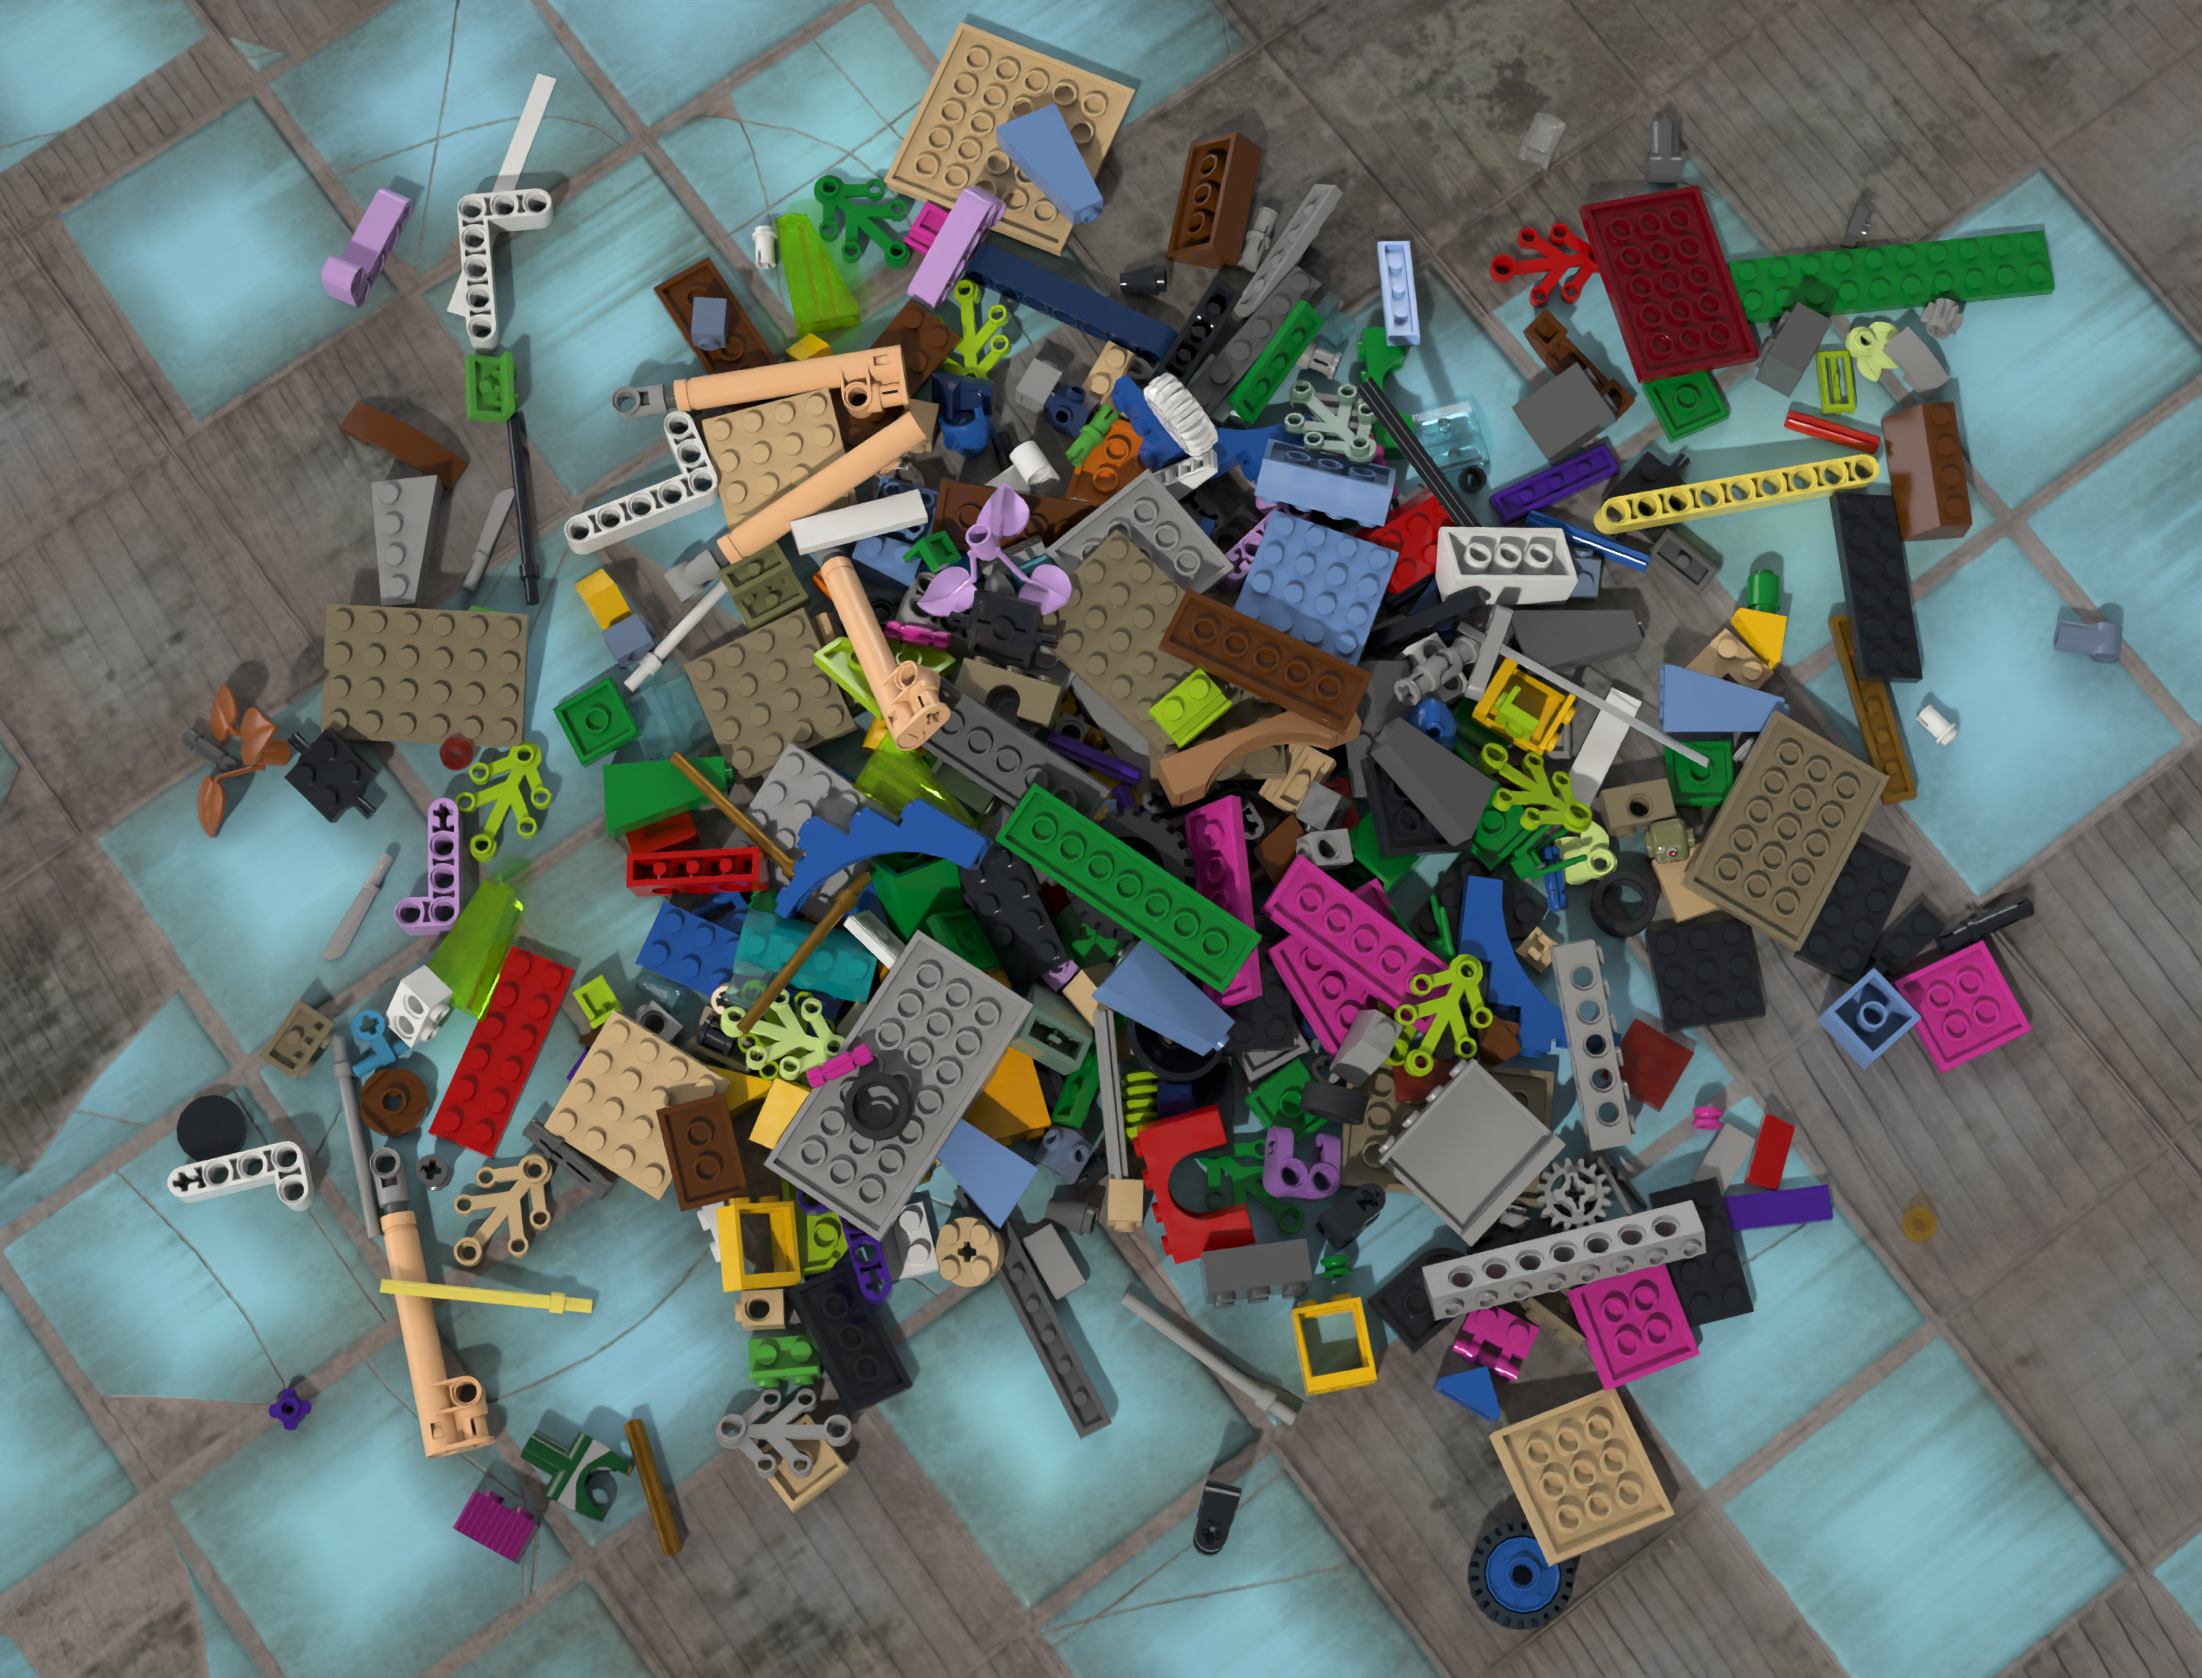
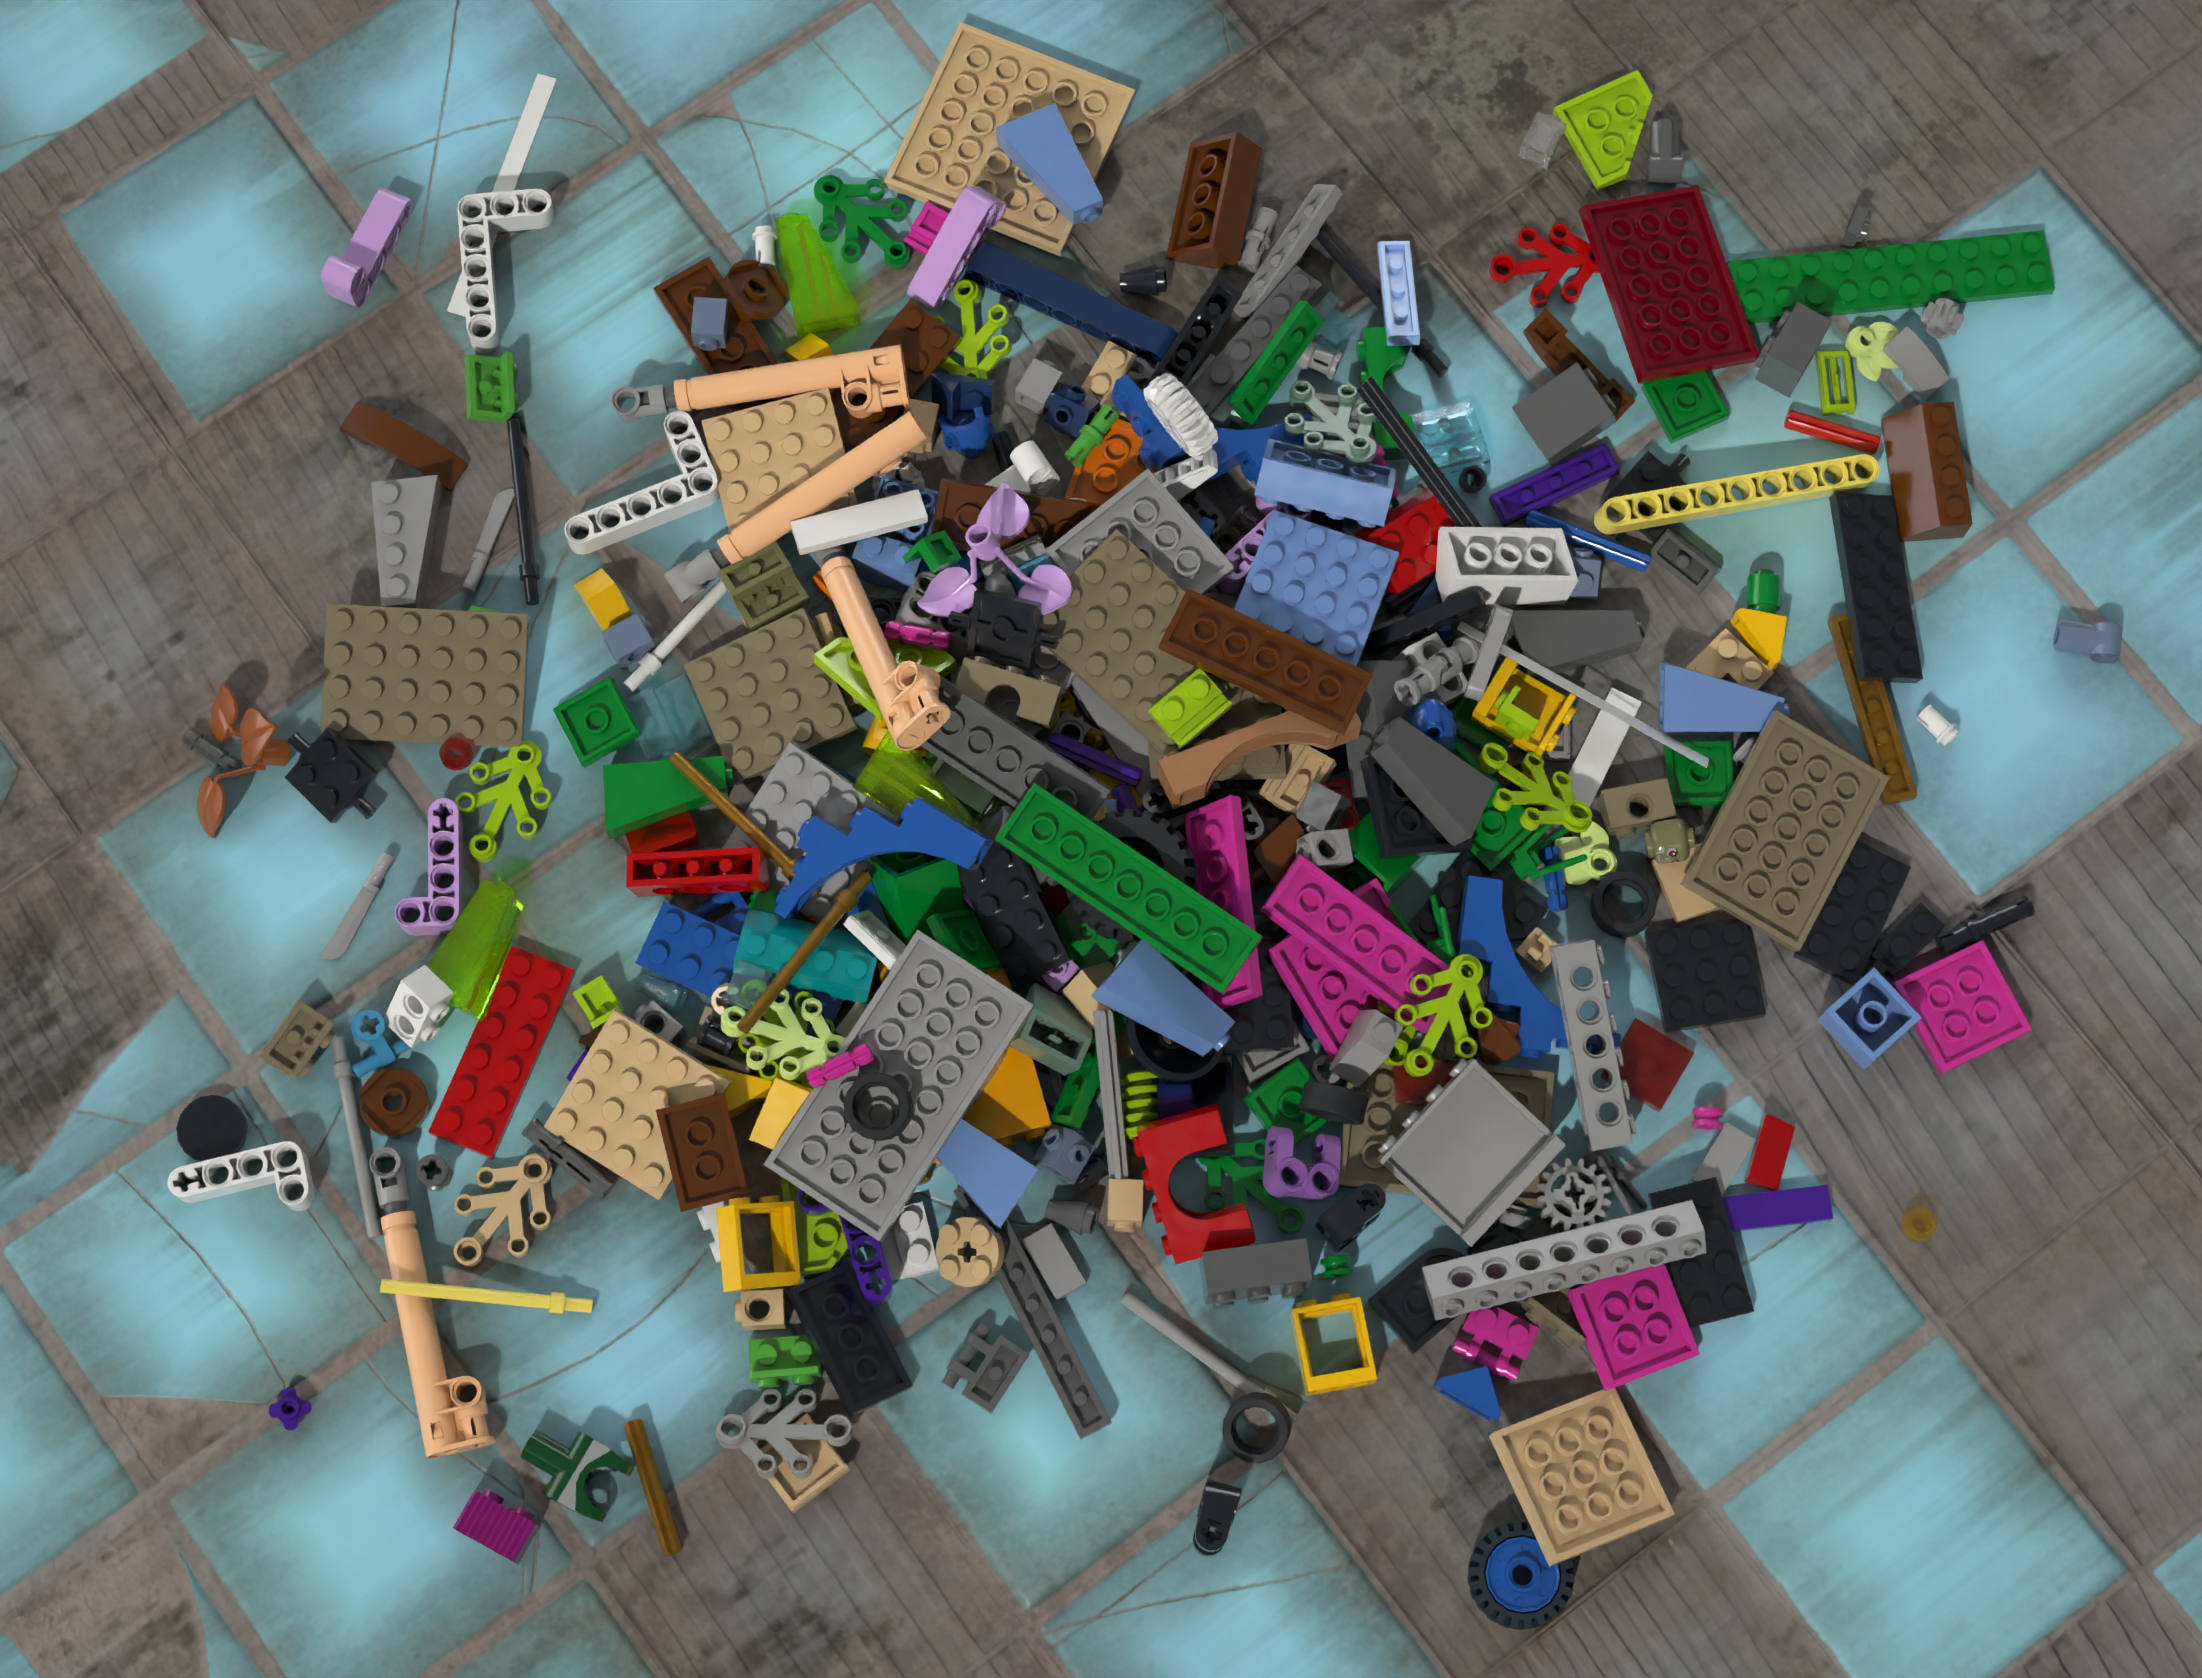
none -> reddish brown plate [721,259,788,322]
none -> dark grey plate [941,1323,1029,1414]
none -> black tyre [1222,1392,1291,1463]
none -> black bar [1315,229,1448,377]
none -> lime plate [1553,70,1653,191]

